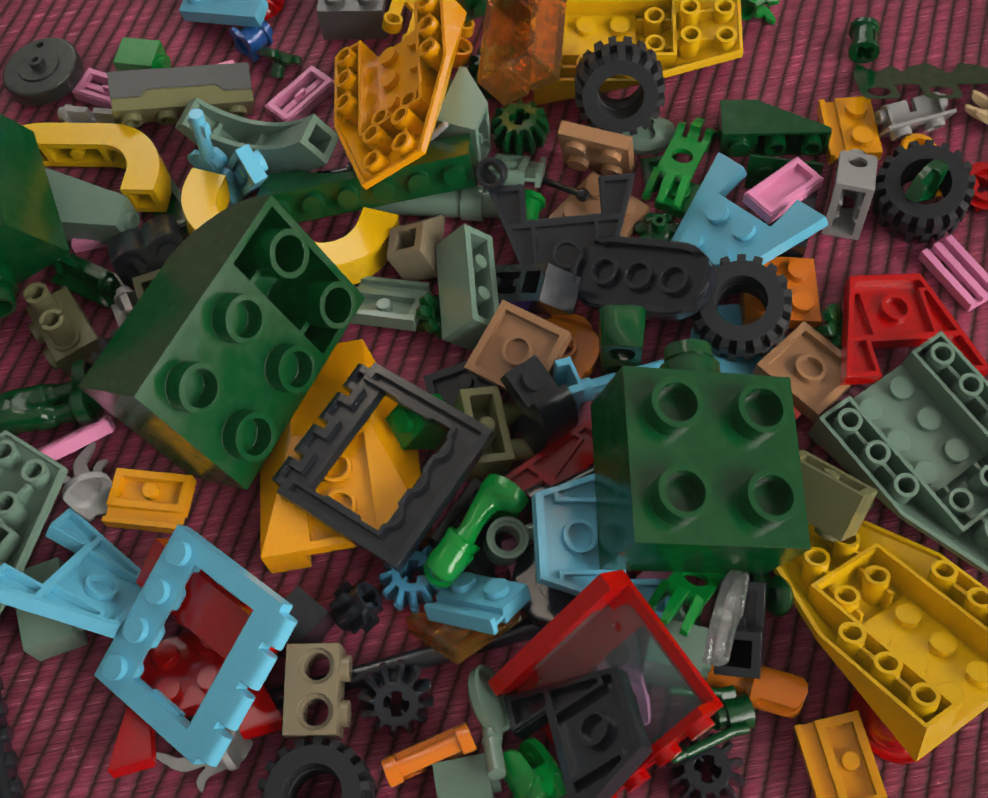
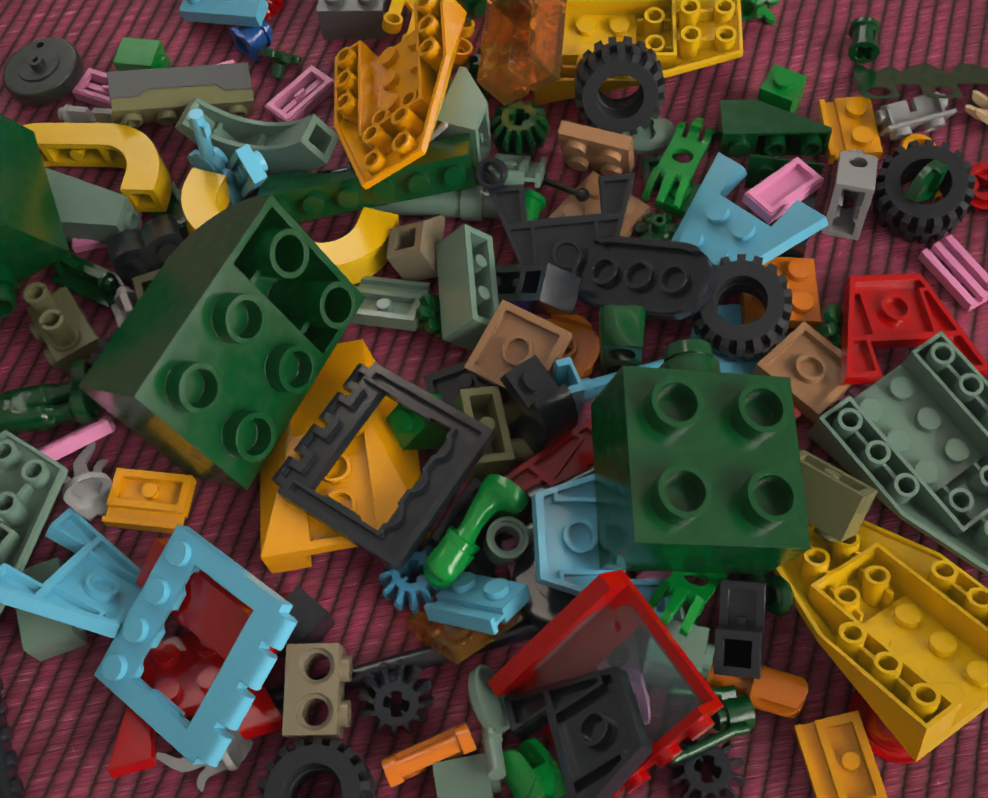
black gear [329,580,384,634] -> none
clear tile [702,570,749,666] -> none
none -> green brick [757,64,807,114]

